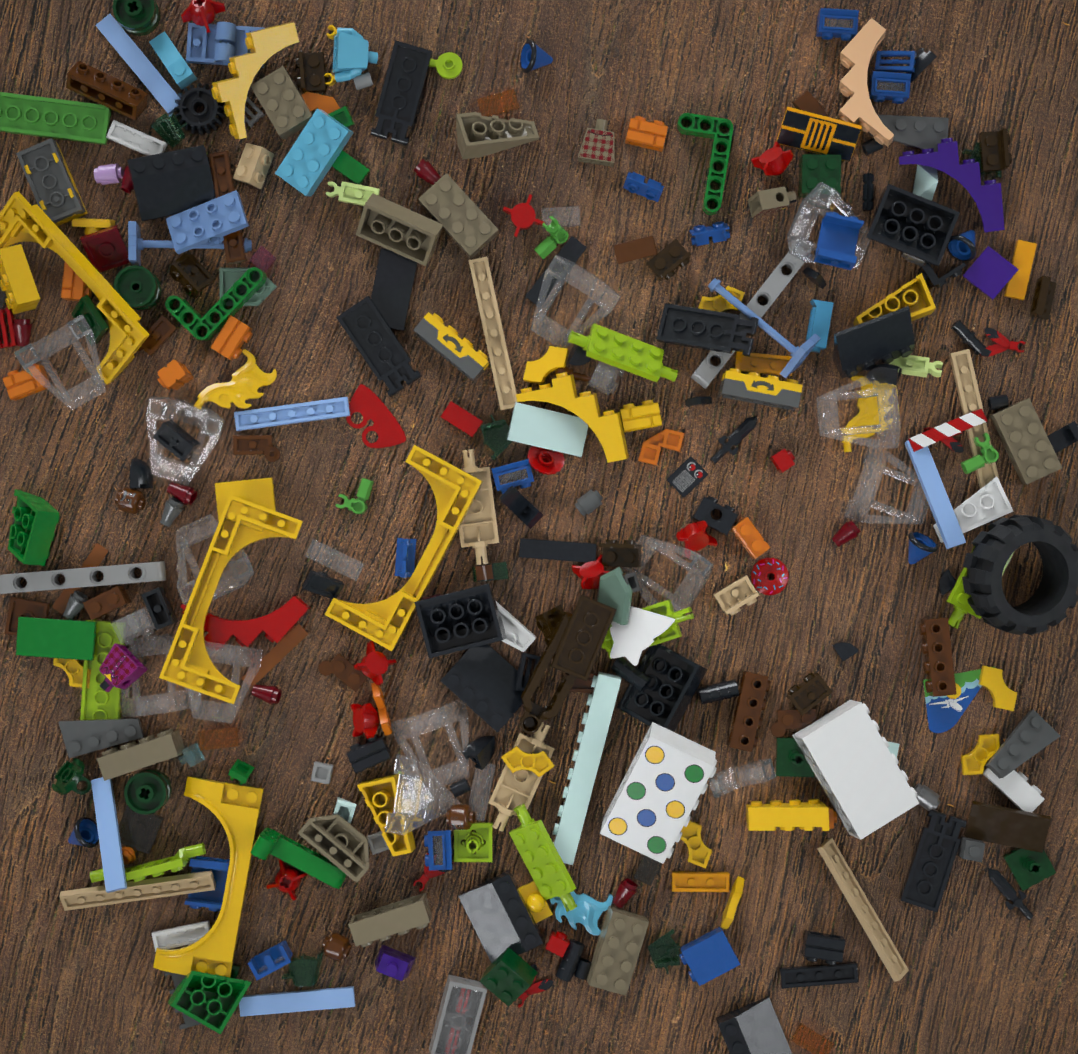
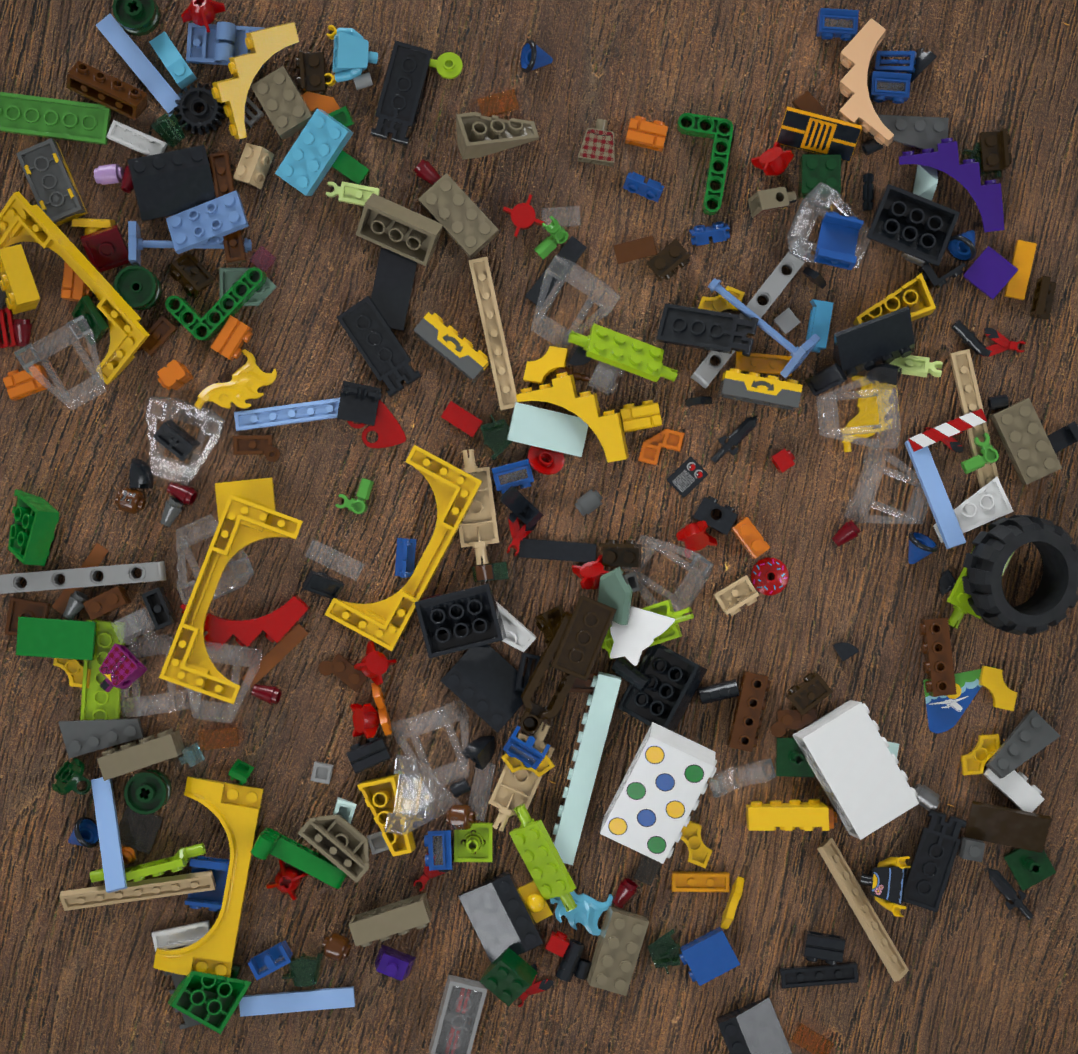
none -> black hinge [337,381,382,426]
none -> blue window [503,725,550,770]
none -> red piece [507,512,537,556]
none -> light grey tile [773,308,801,335]
none -> black tile [805,363,847,396]
none -> torso [861,856,911,917]

